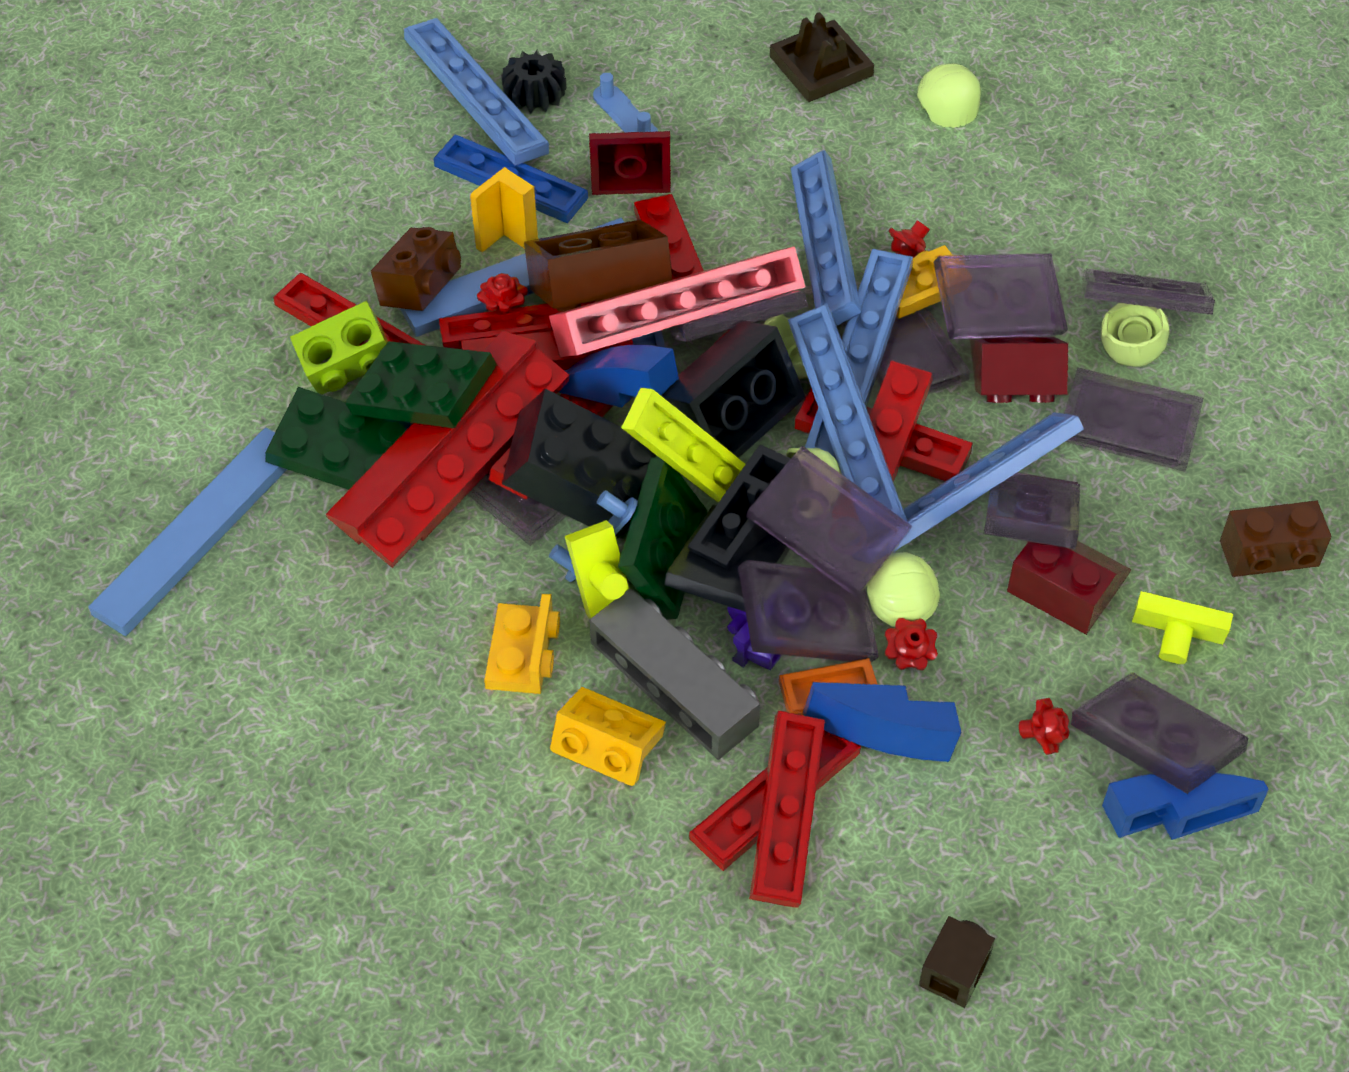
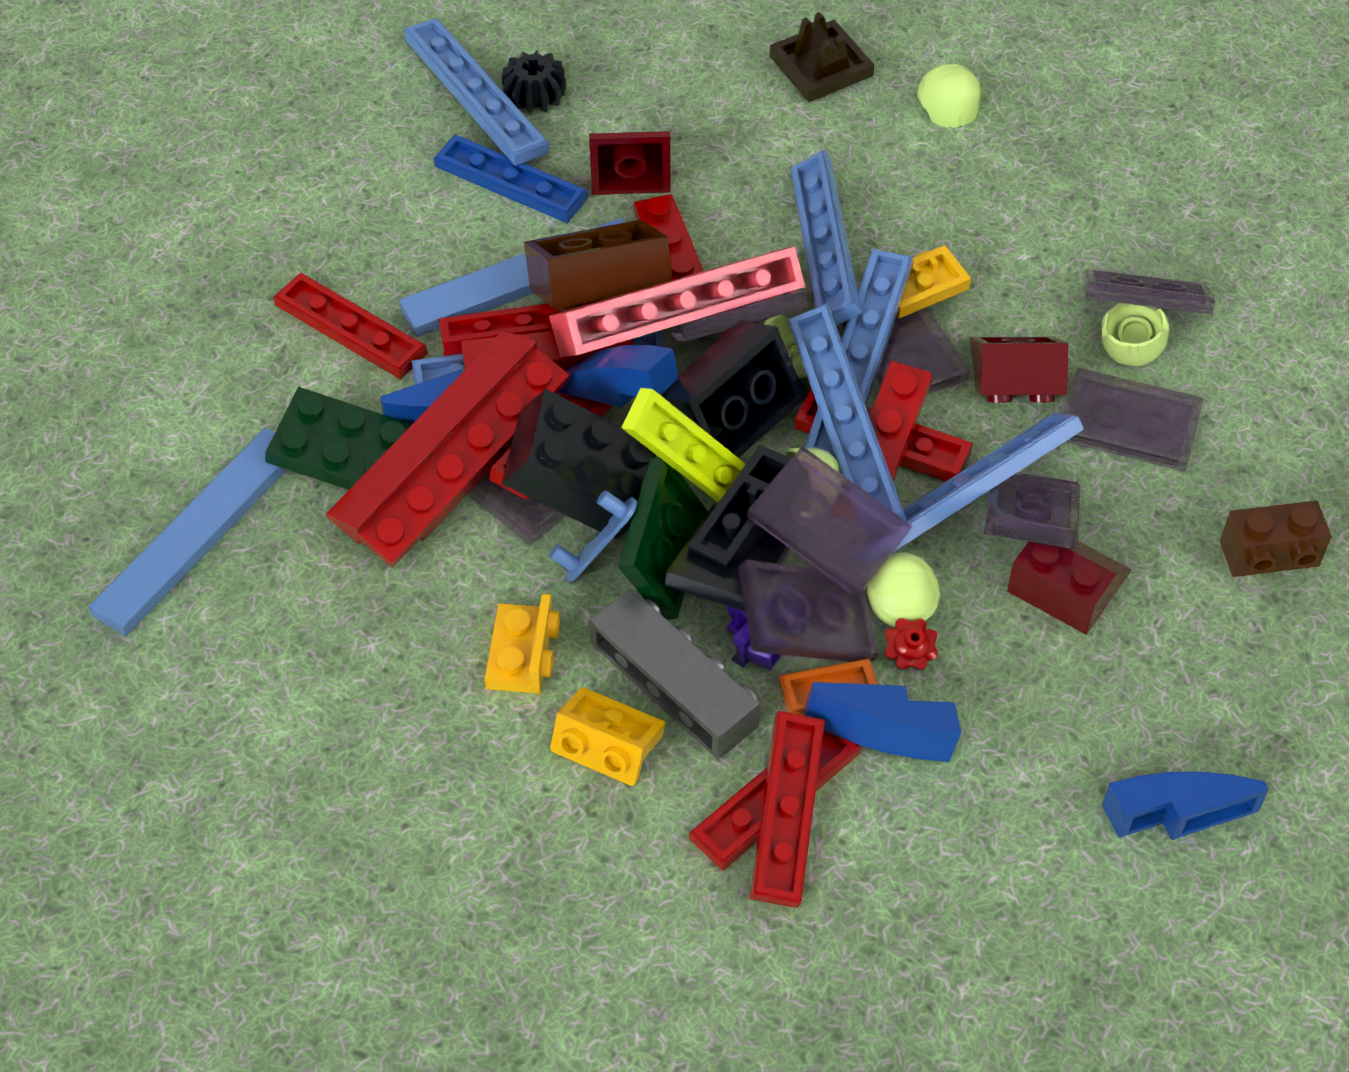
lime brick [290,300,388,394] -> none
dark green plate [345,341,497,428] -> none
reddish brown brick [371,227,461,311] -> none
yellow panel [470,167,538,252] -> none
red plant [477,273,528,312] -> none
neon yellow tile [565,520,629,619] -> none
medium blue piece [593,73,658,132] -> none
red plant [889,220,930,258] -> none
dark brown brick [919,916,995,1008] -> none
clear purple tile [933,253,1068,339] -> none
red plant [1019,698,1070,755] -> none
clear purple tile [1071,672,1249,794] -> none
neon yellow tile [1132,591,1233,664] -> none

